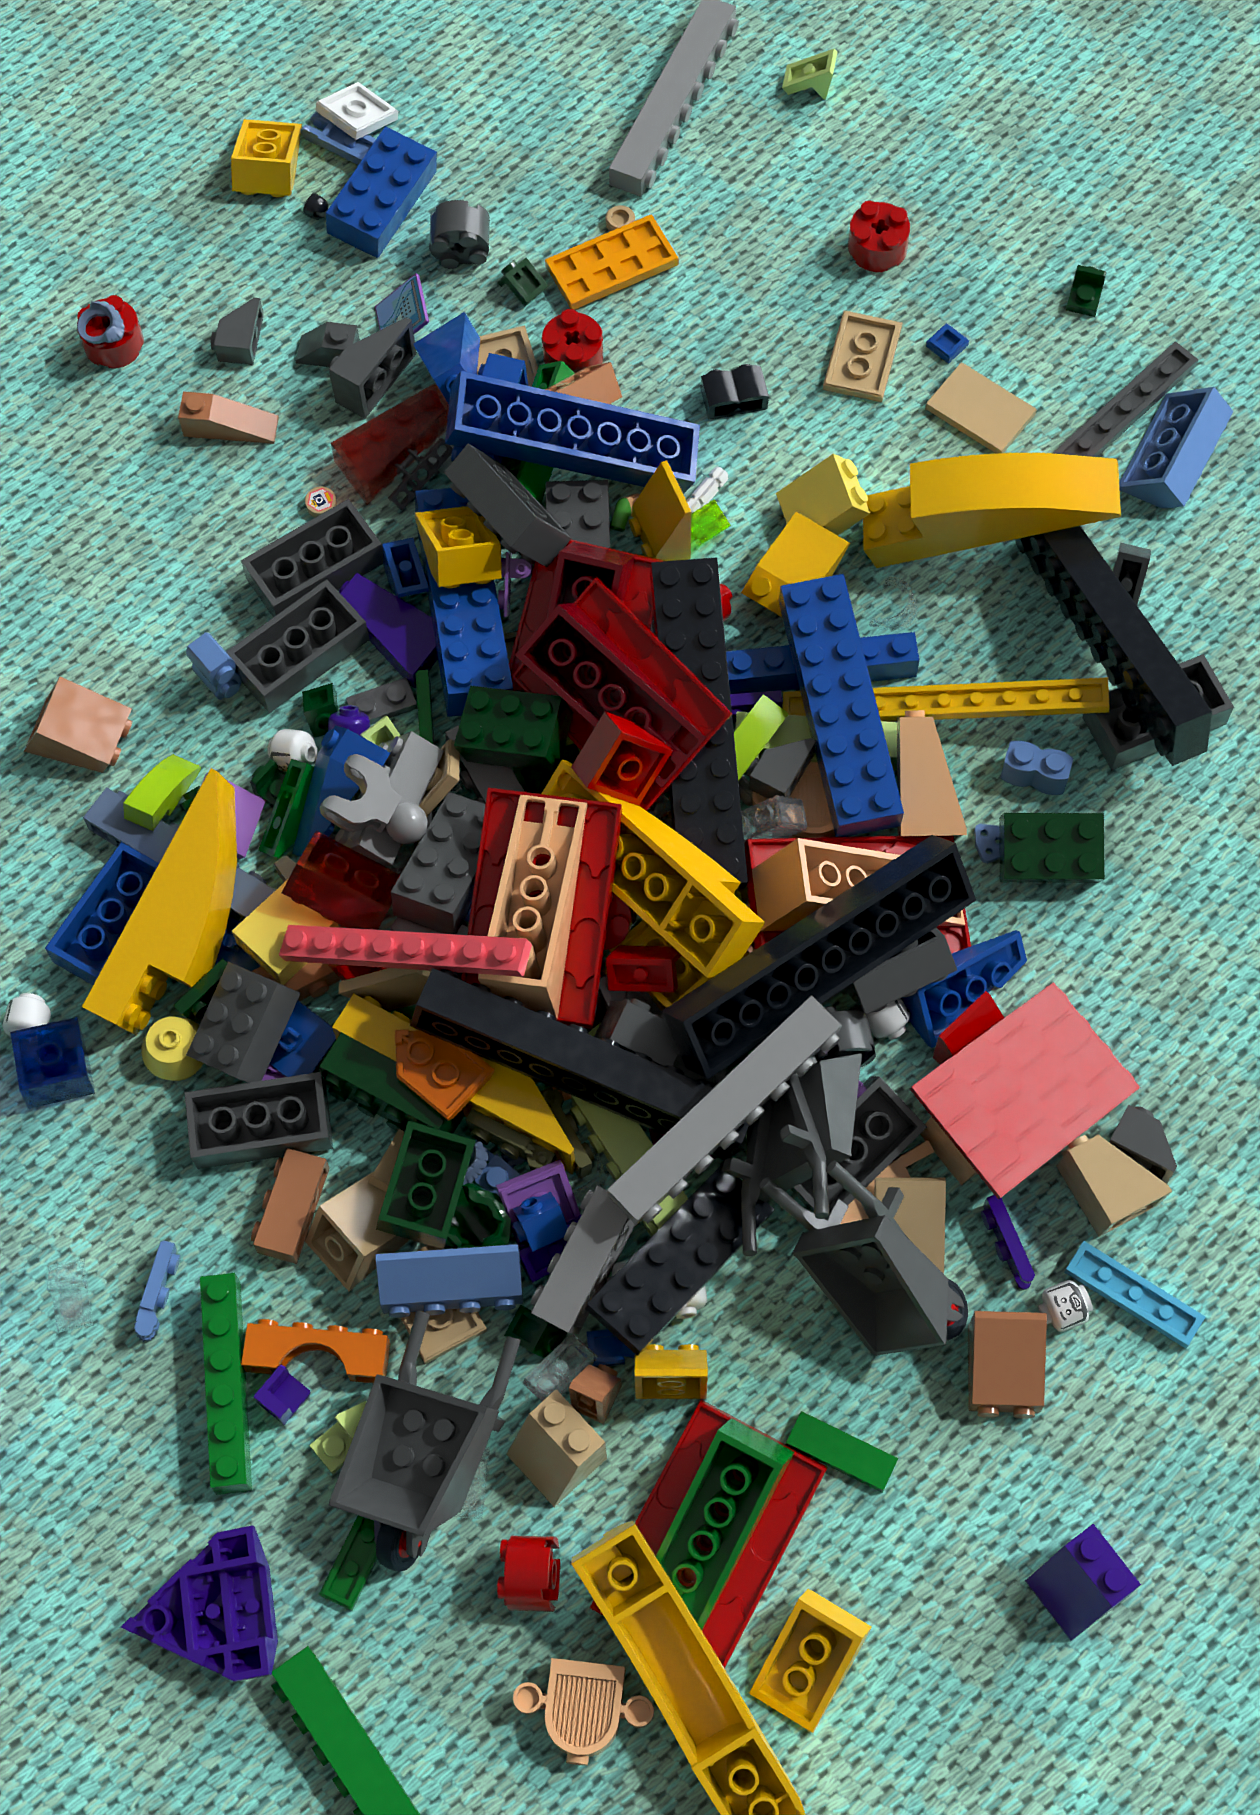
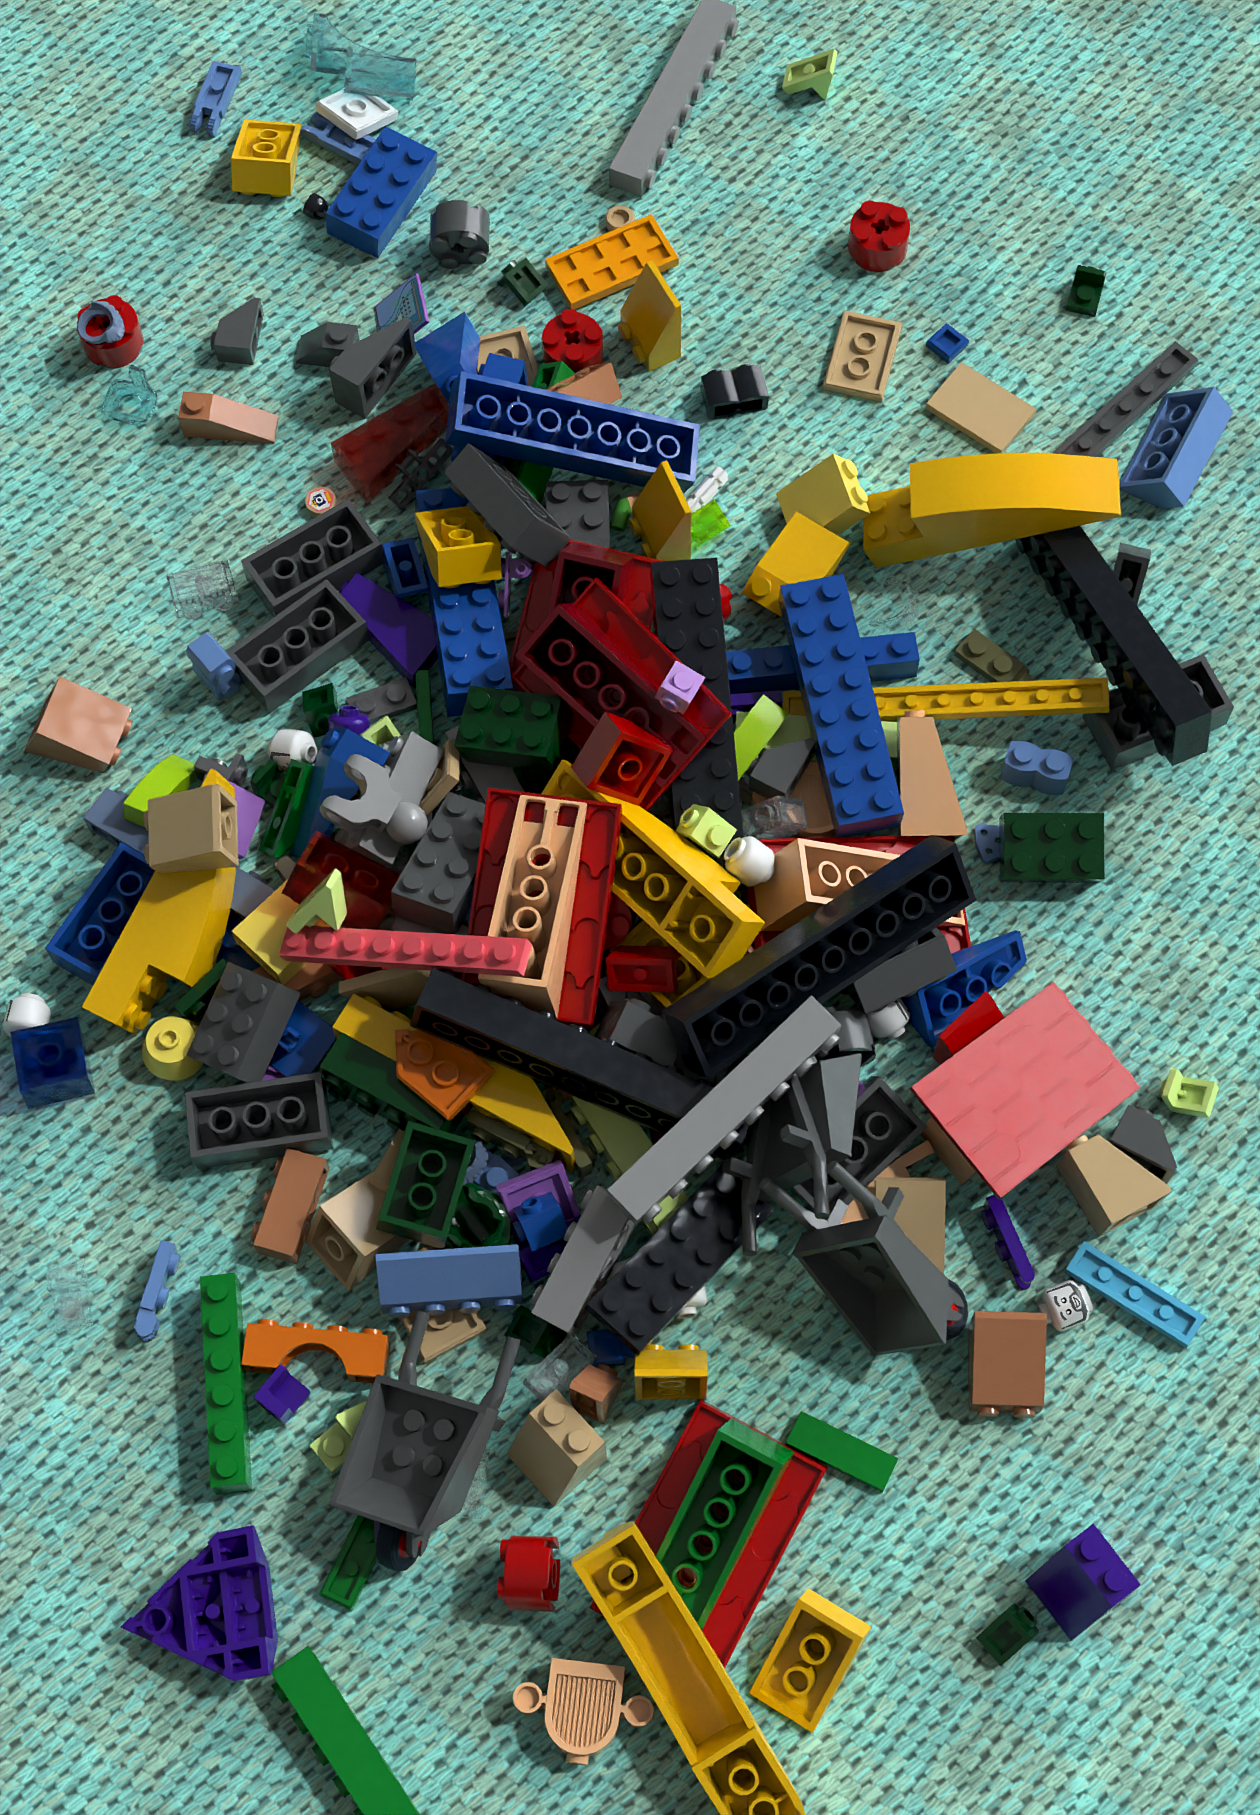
none -> clear light blue piece [101,365,158,425]
none -> tan slope [144,784,239,874]
none -> clear brick [166,559,239,619]
none -> medium blue hinge [189,61,242,137]
none -> flat silver bracket [193,753,248,786]
none -> yellowish green slope [286,868,347,934]
none -> clear light blue arch [305,13,416,101]
none -> yellow slope [618,260,681,372]
none -> lavender bracket [655,661,705,715]
none -> yellowish green bracket [676,804,737,858]
none -> white head [724,836,775,887]
none -> olive hinge [954,629,1037,682]
none -> dark green bracket [976,1603,1039,1666]
none -> yellowish green bracket [1160,1068,1219,1118]

